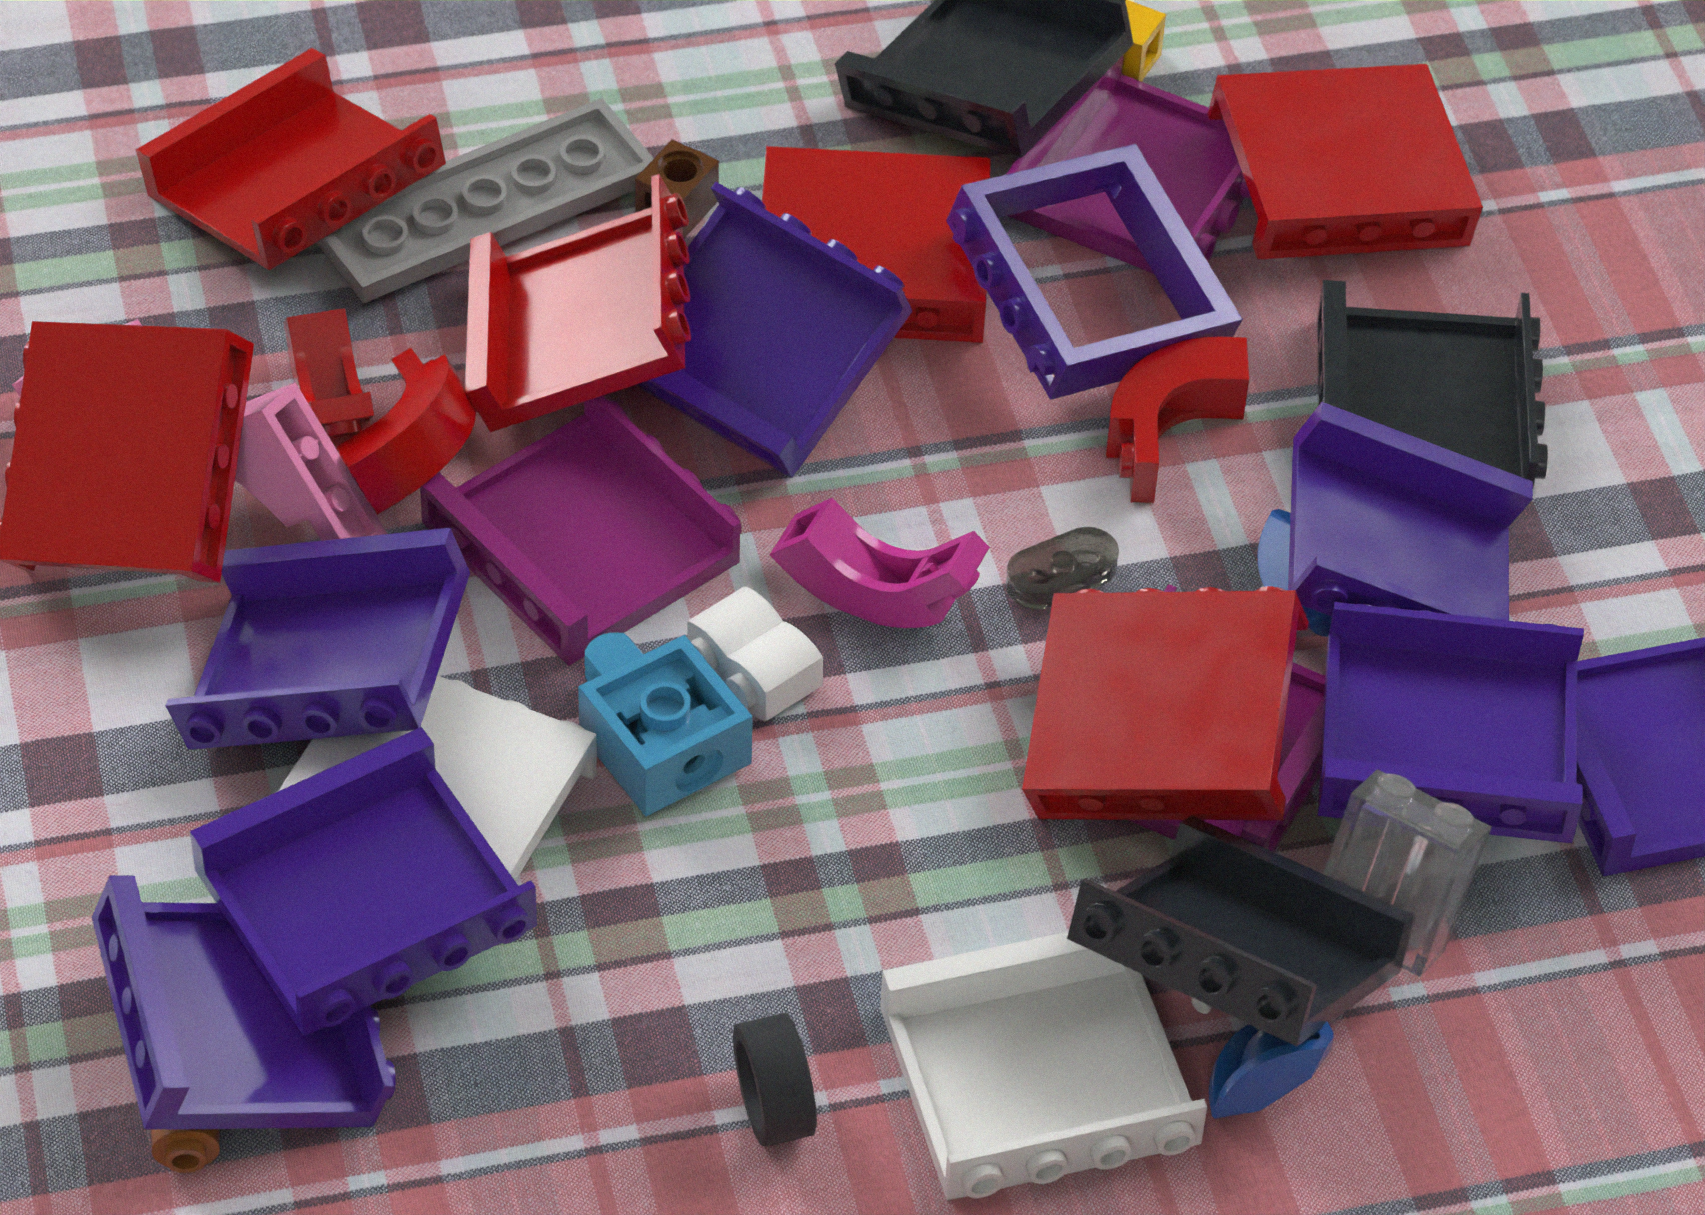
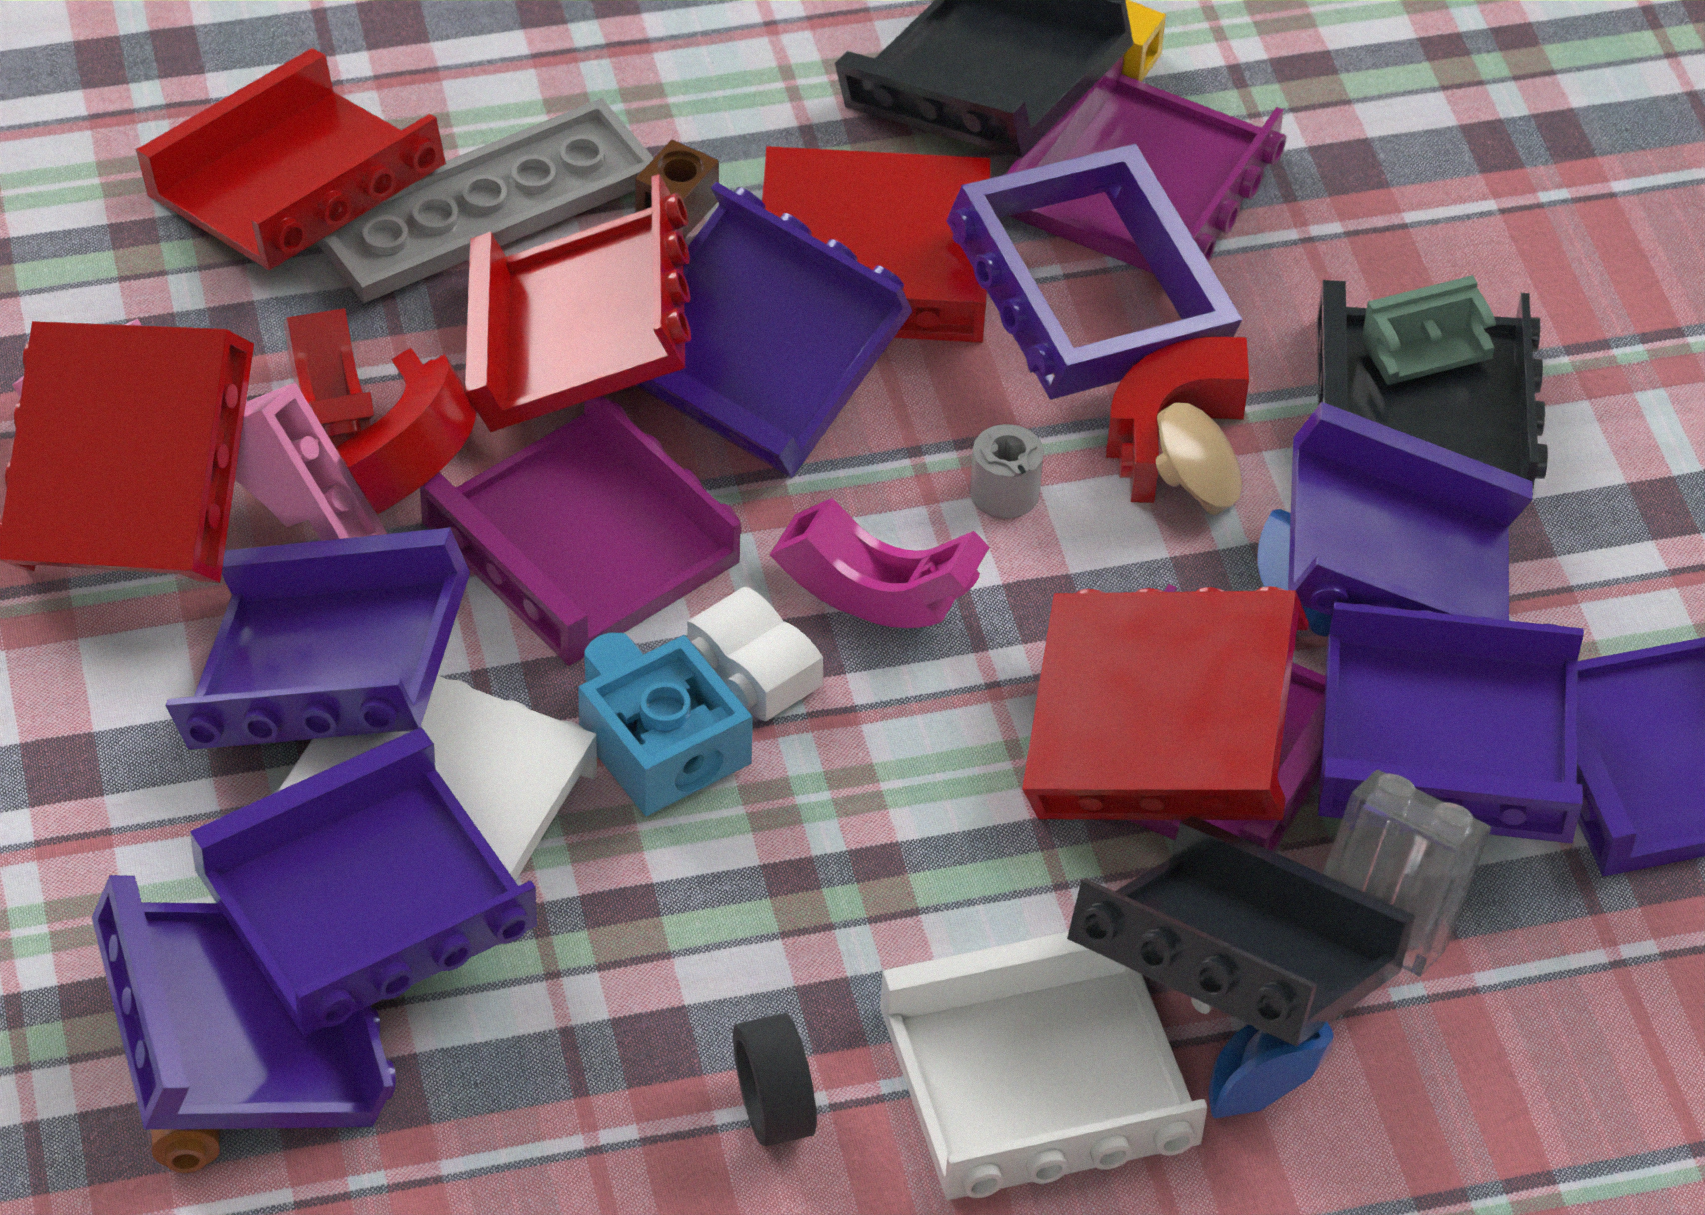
clear smoke plate [1006,527,1119,609] -> none
red panel [1207,64,1483,260] -> none
none -> light grey piece [969,424,1044,519]
none -> tan dish [1156,403,1242,515]
none -> sand green hinge [1361,275,1496,385]

